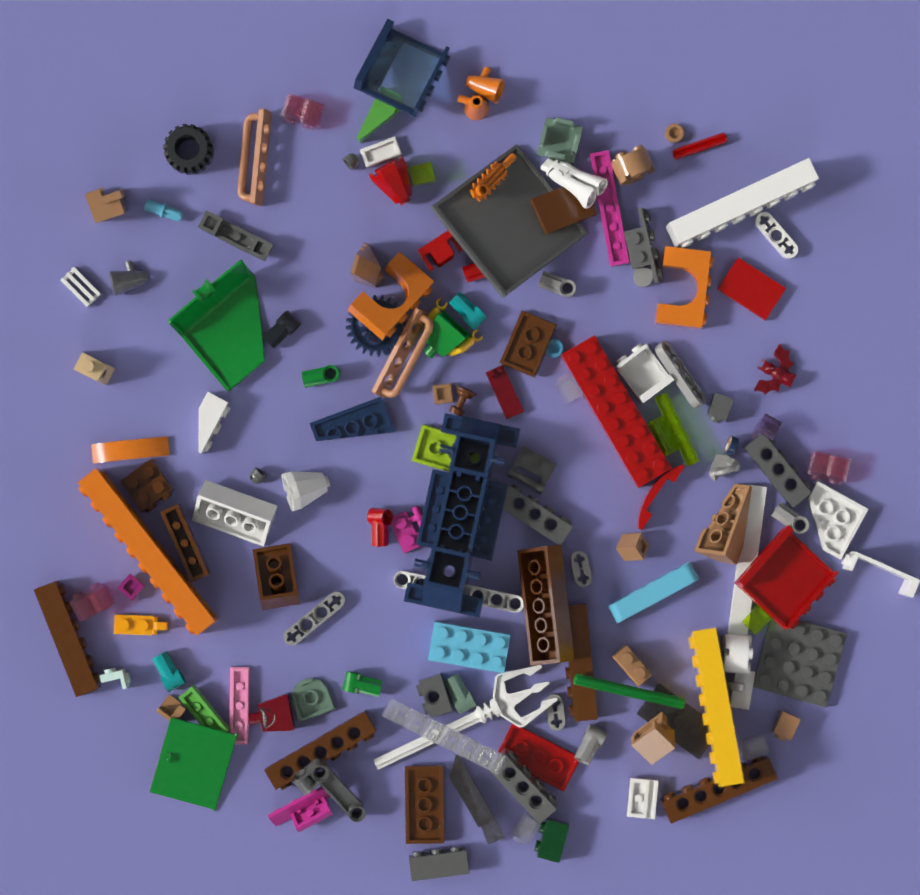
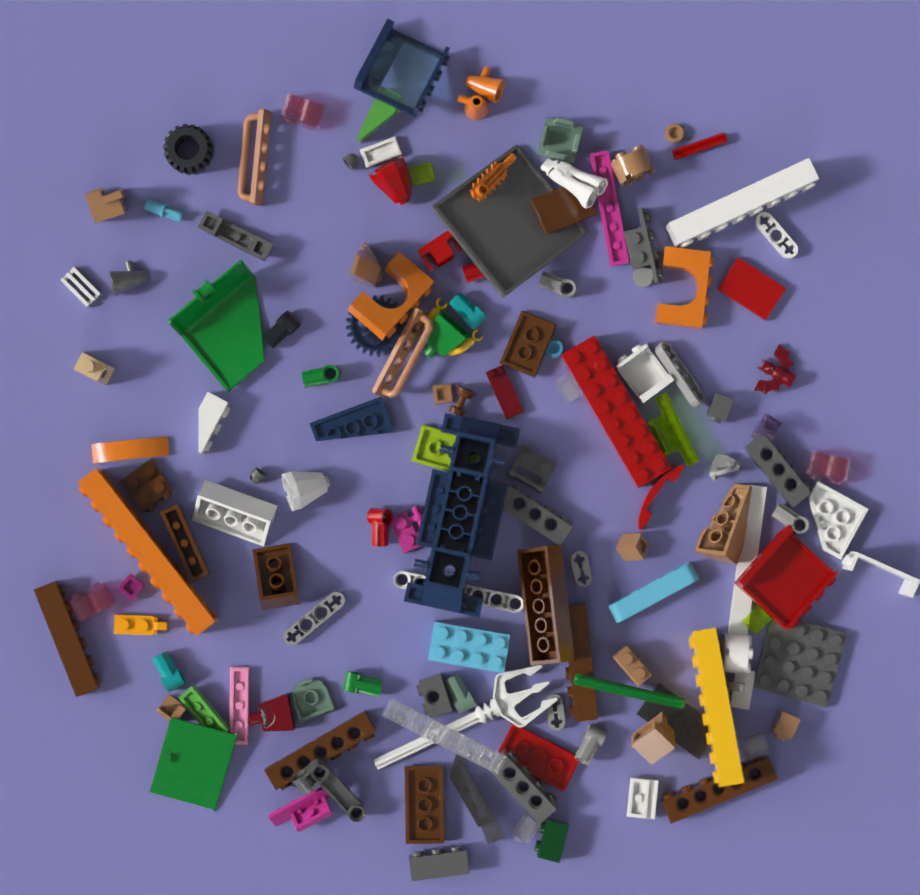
light aqua bracket [100,667,131,689] -> none
dark blue tile [724,435,739,456] -> none

